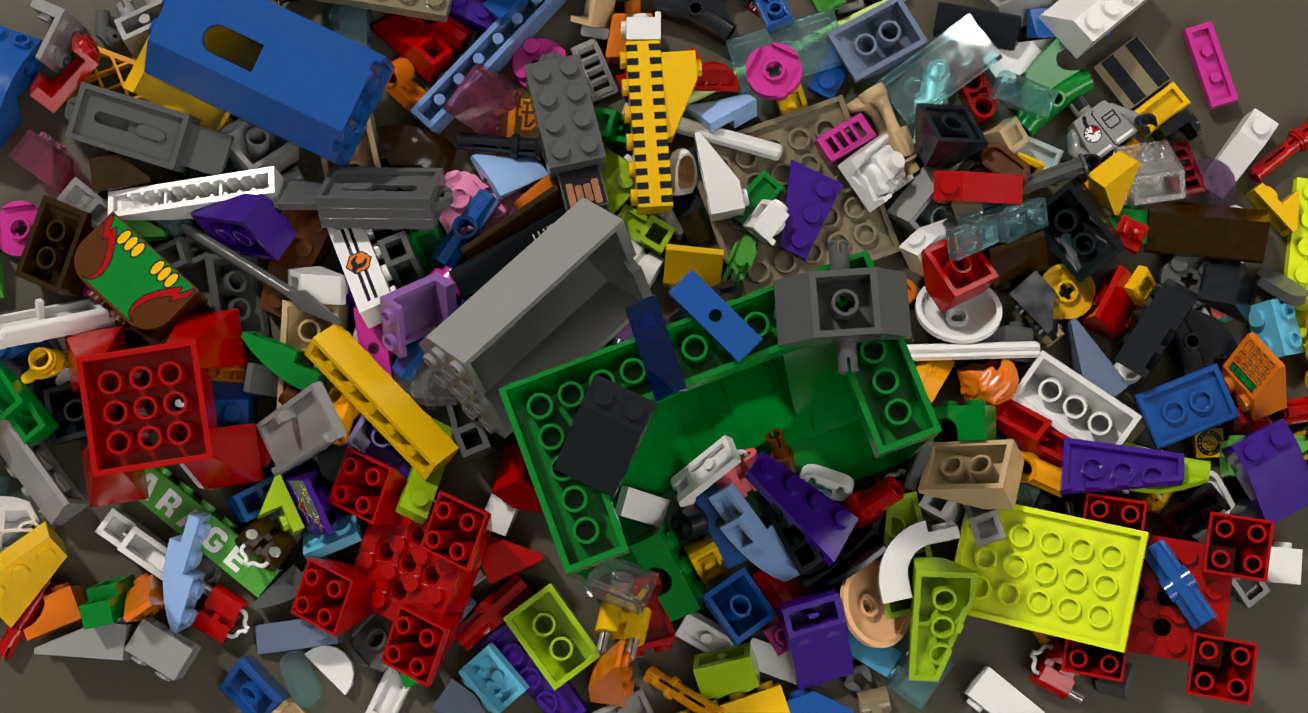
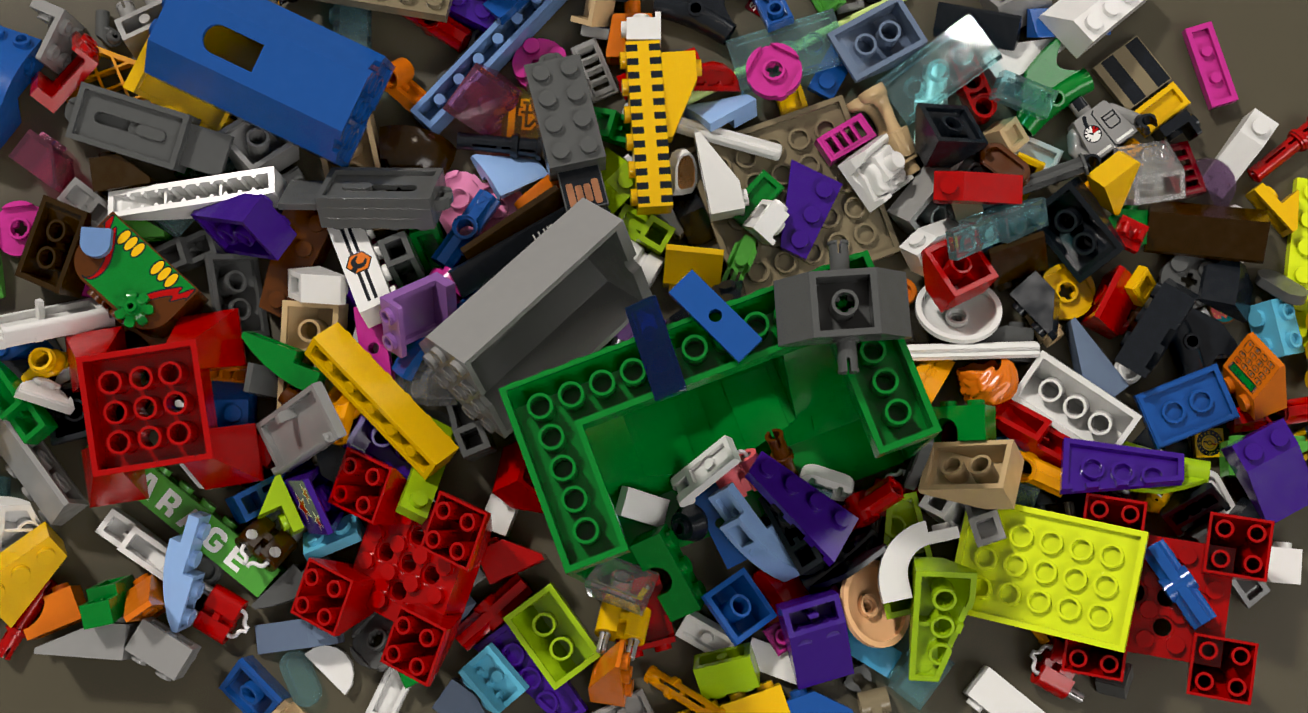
dark grey piece [180,223,343,326] -> none
red slope [372,13,453,84] -> none
black slope [553,374,658,498] -> none
yellow slope [683,532,728,584] -> none
none -> white tile [14,377,75,415]
none -> medium blue tile [80,227,114,259]
none -> green plant [114,290,154,328]

